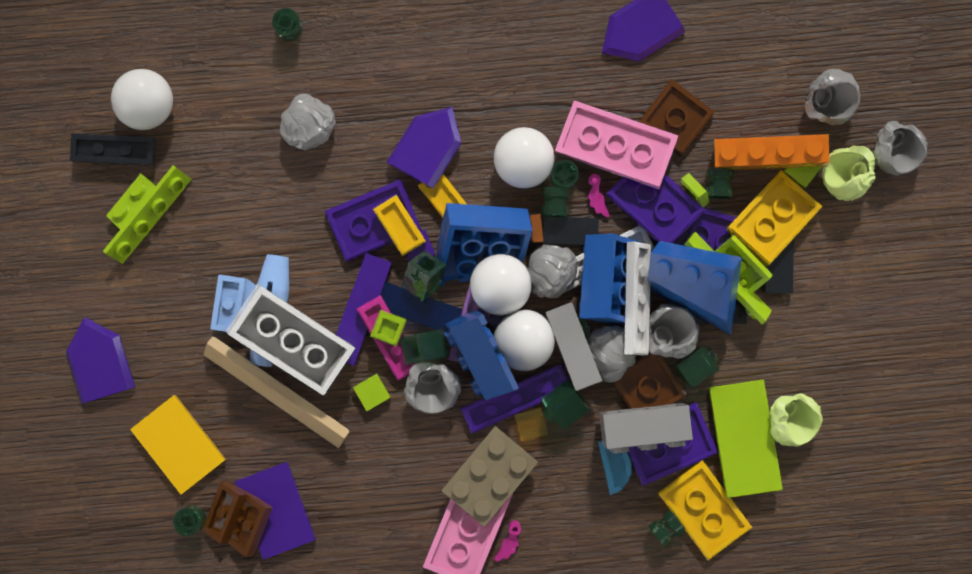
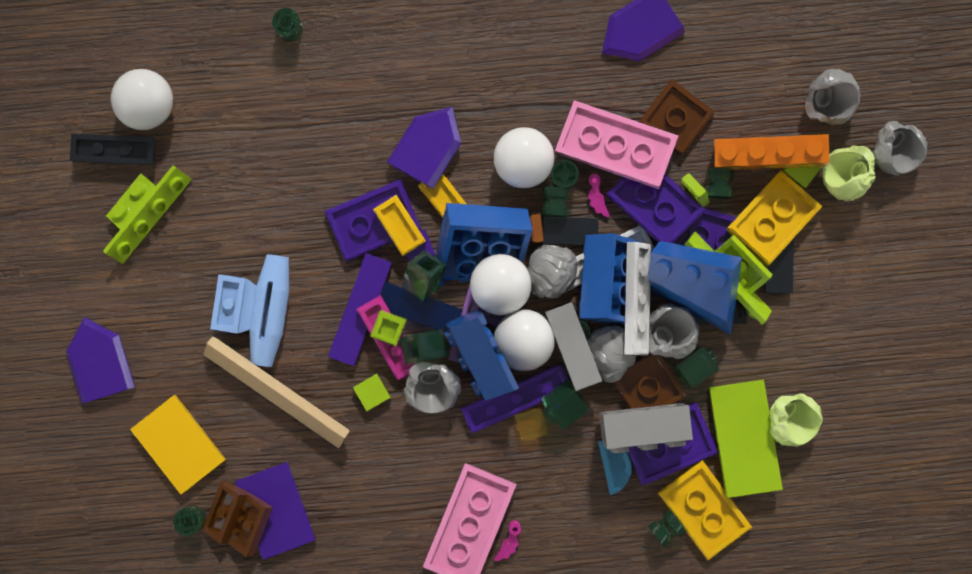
white brick [226,283,355,395] -> none
light grey hair [280,94,336,150] -> none
dark tan plate [441,426,538,527] -> none

